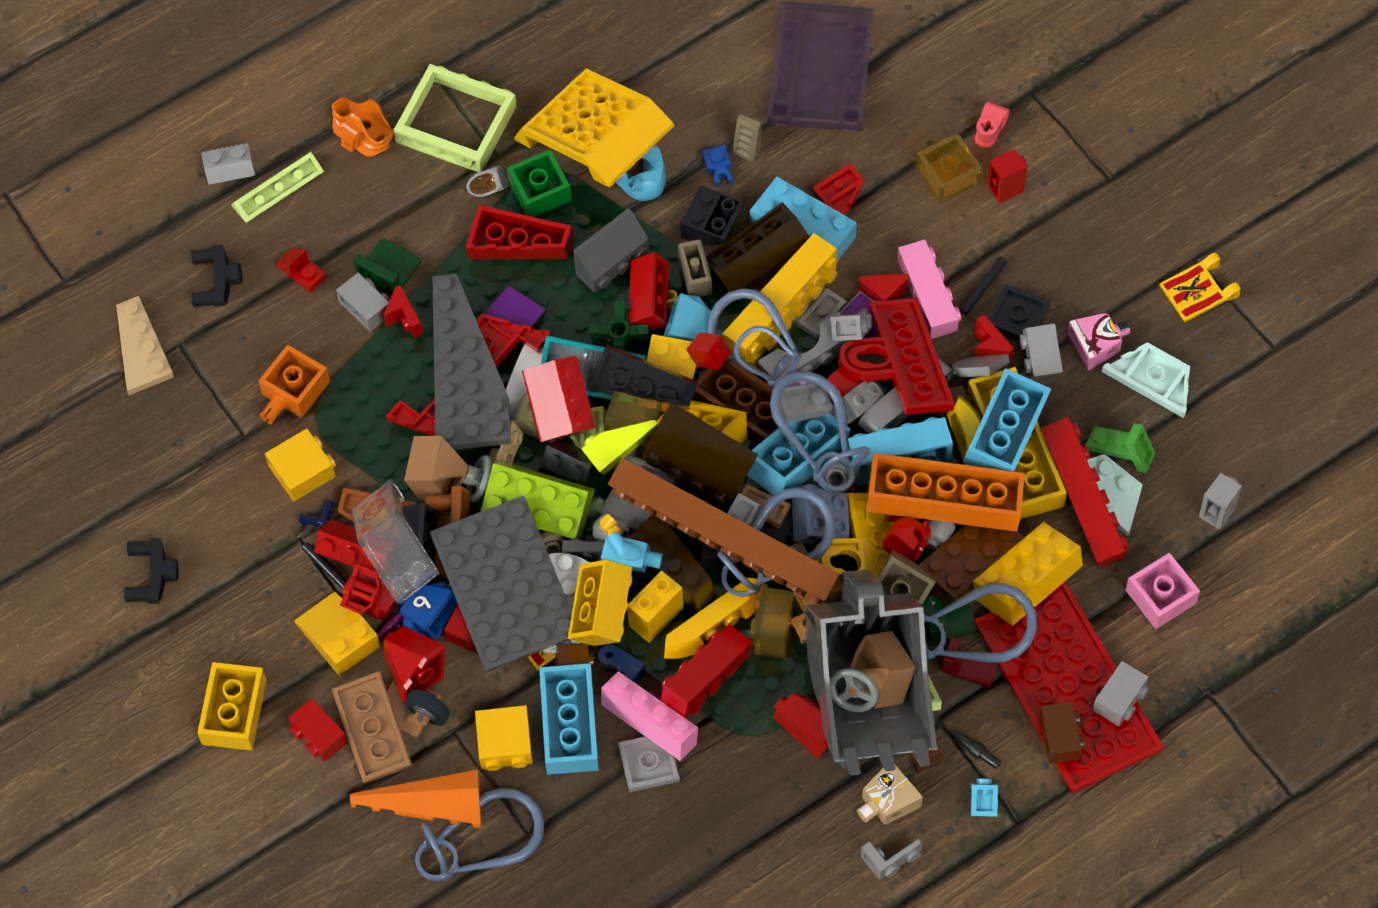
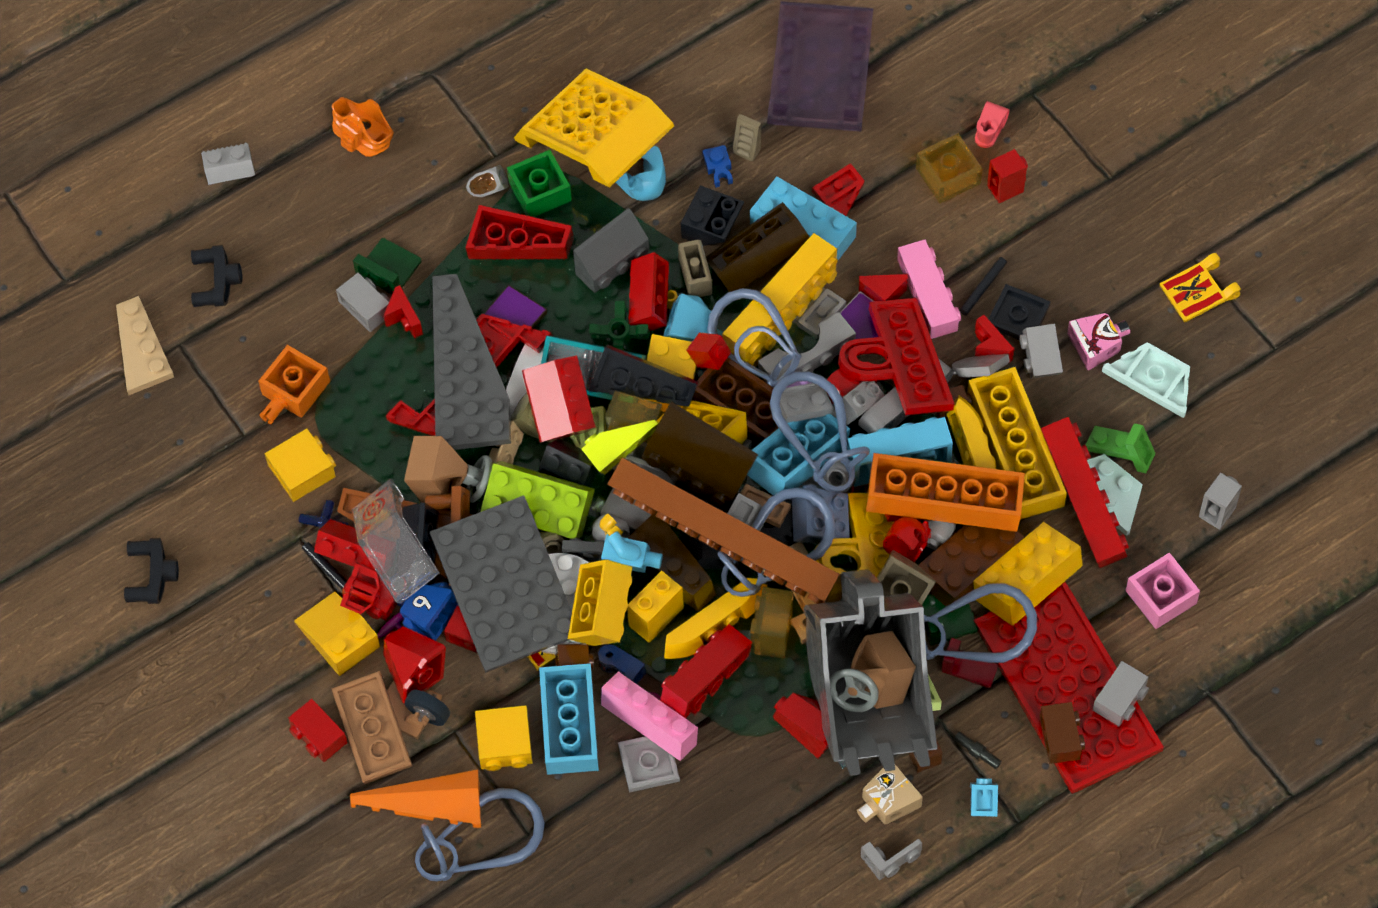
yellow brick [197,662,267,751] -> none
yellowish green slope [231,152,324,223] -> none
red slope [275,248,327,293] -> none
yellowish green window [394,64,517,172] -> none
light grey bracket [830,308,873,341] -> none
medium azure brick [963,368,1051,472] -> none

